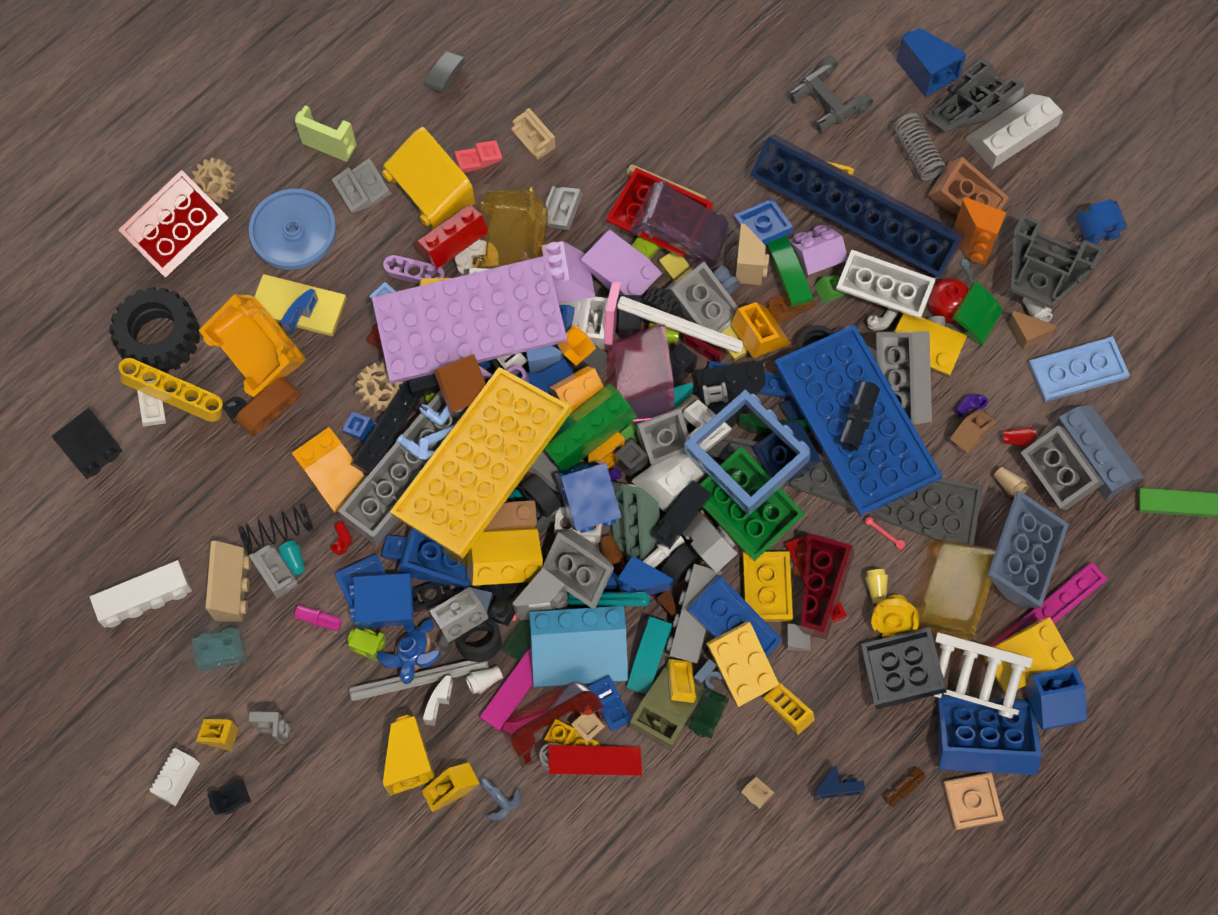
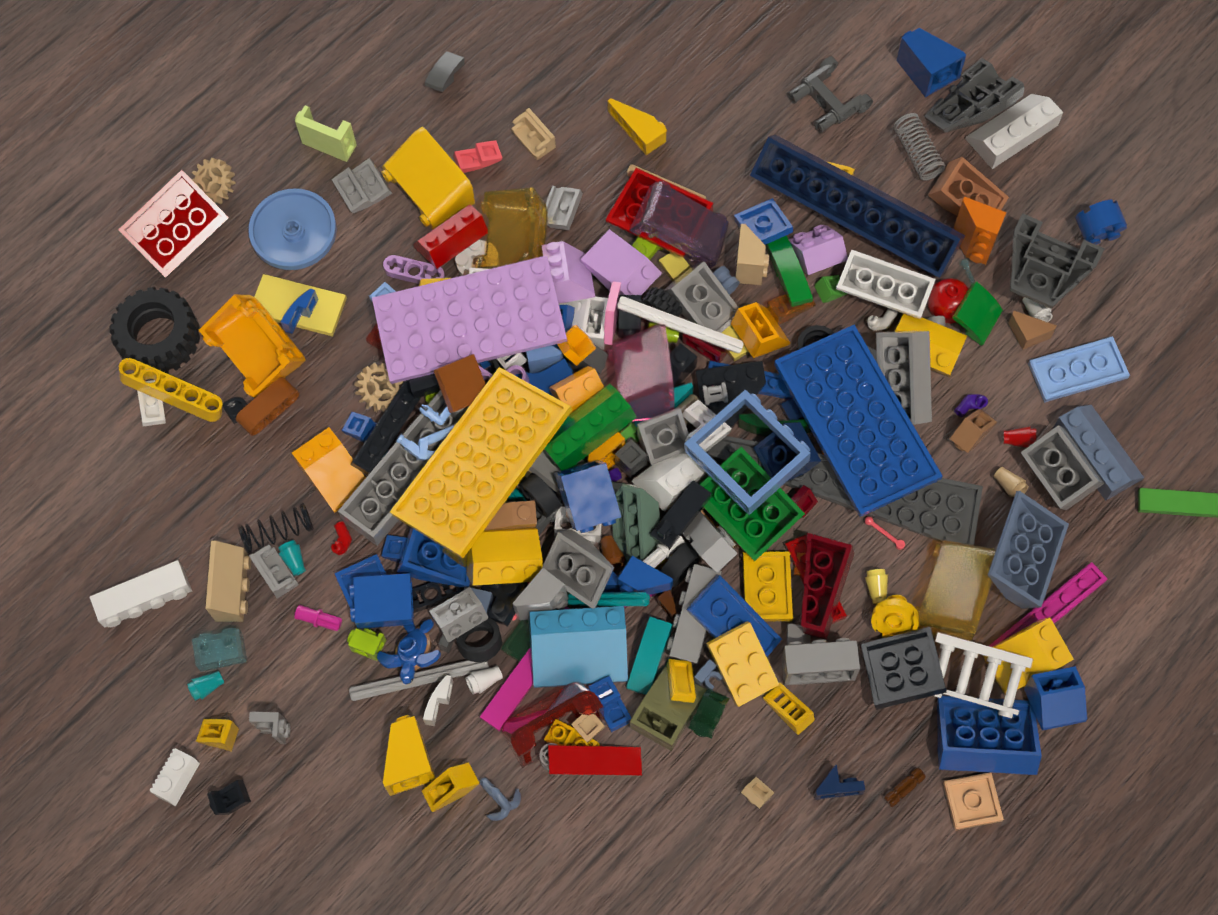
black slope [51,407,123,479] -> none
black piece [839,382,881,451] -> none
none -> teal cone [187,671,224,701]
none -> yellow slope [607,98,667,155]
none -> light grey brick [781,638,860,686]
none -> dark red tile [790,485,818,518]

